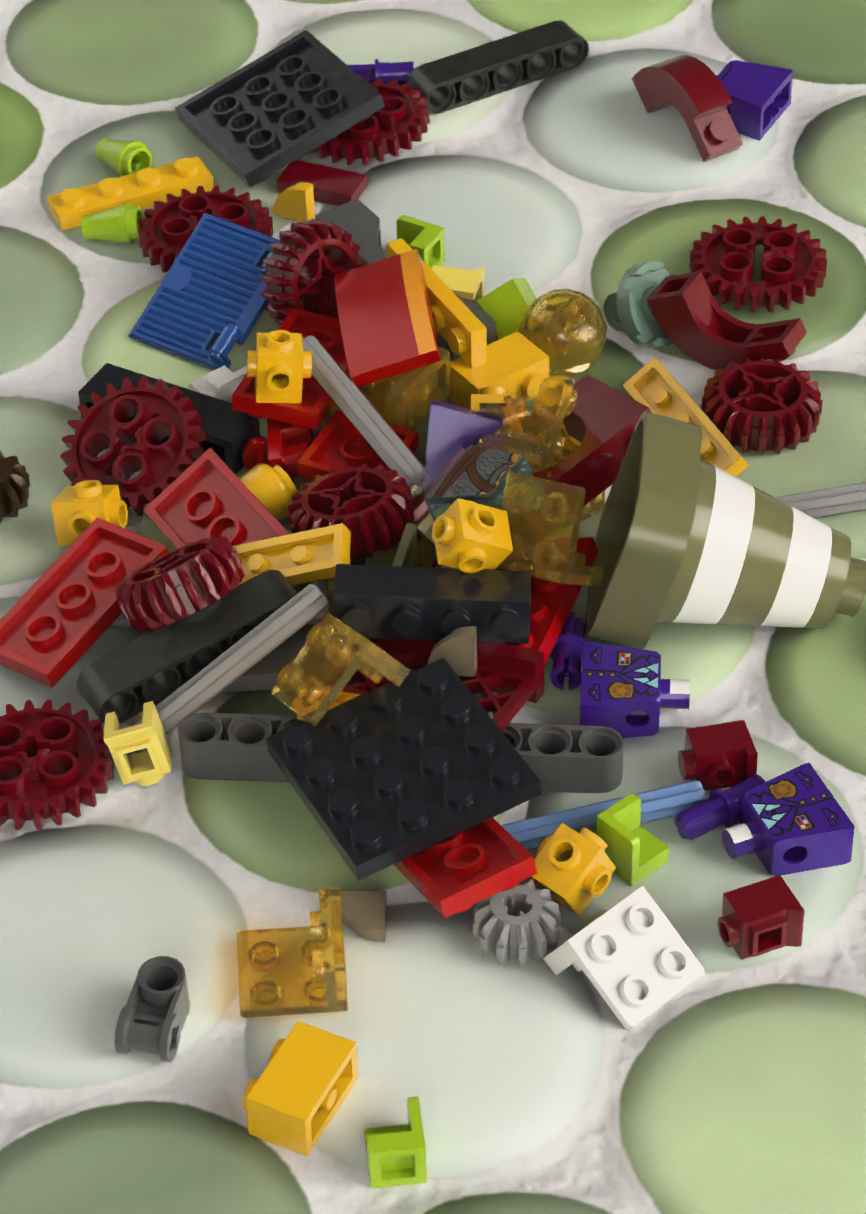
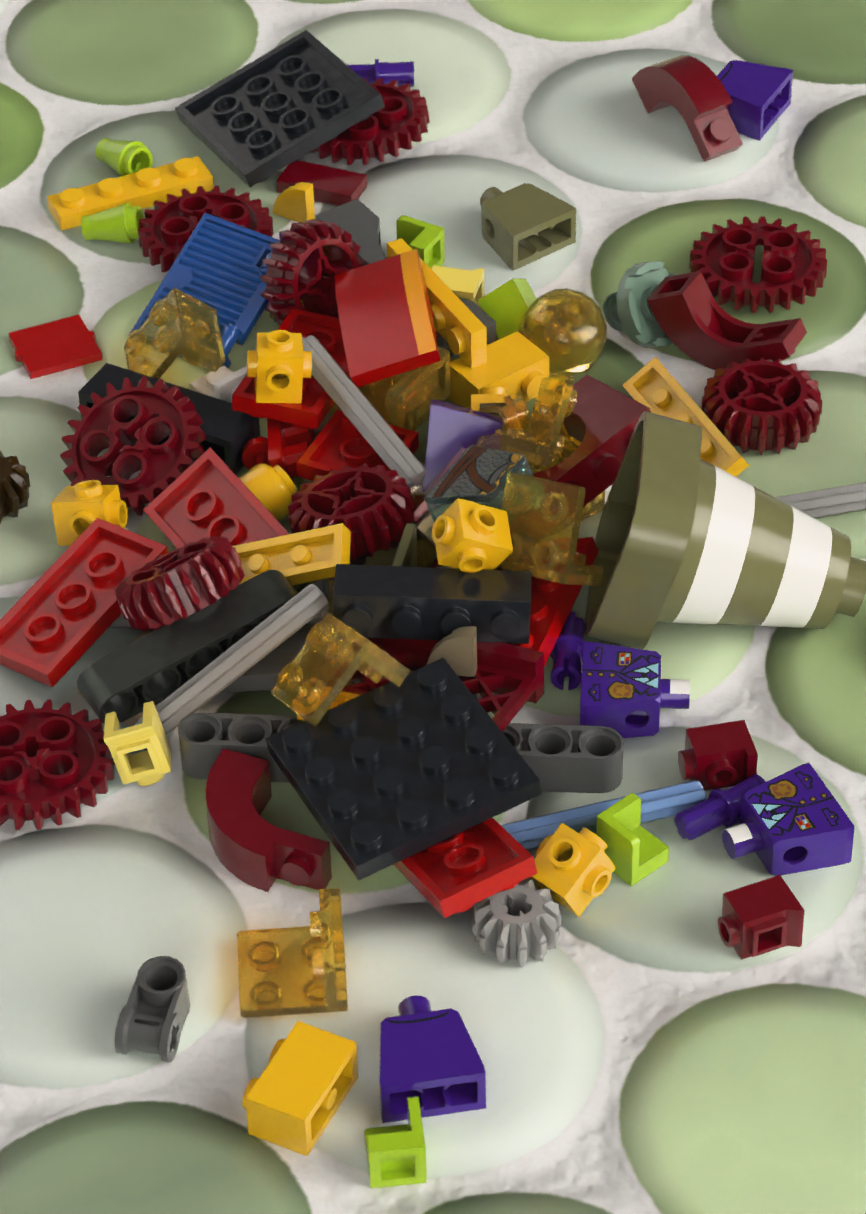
dark tan tile [334,890,387,942] -> none
pearl dark grey beam [407,20,589,114] -> none
white bracket [543,886,704,1029] -> none
none -> red piece [8,314,102,379]
none -> clear yellow bracket [124,287,226,380]
none -> dark red arch [205,748,332,892]
none -> dark purple torso [380,996,486,1123]
none -> olive torso [480,183,576,271]

